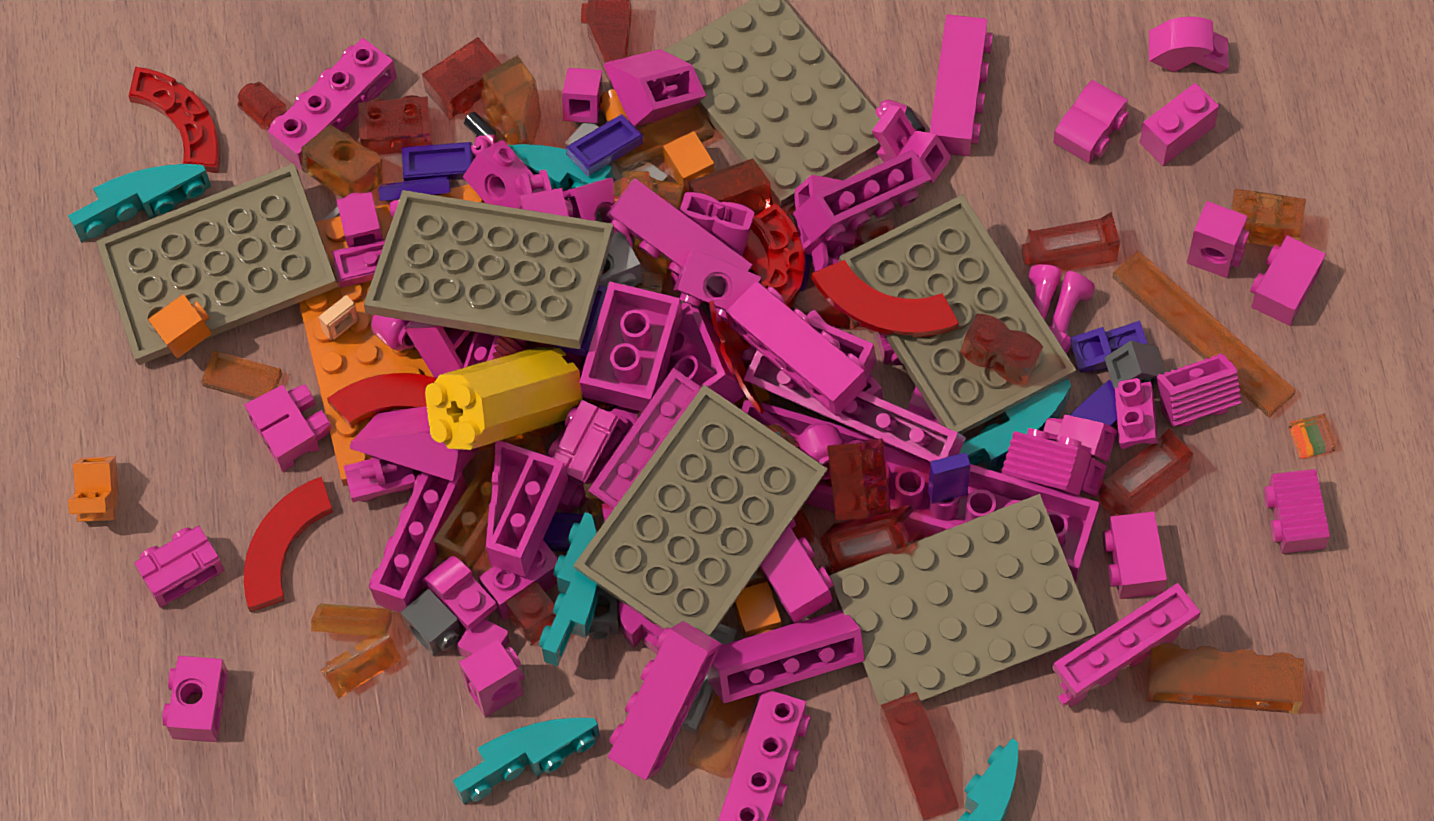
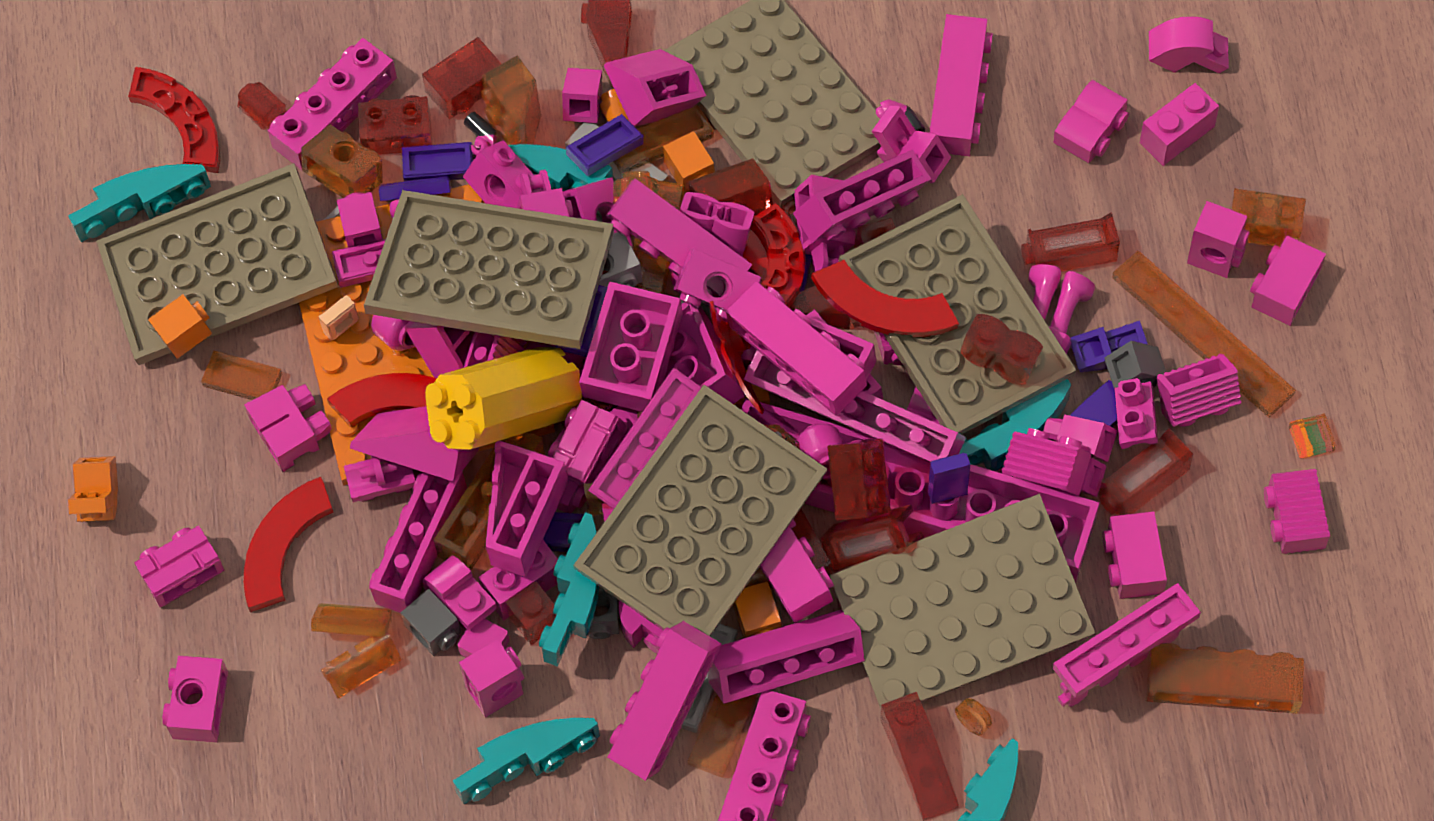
none -> clear orange tile [955,698,992,736]

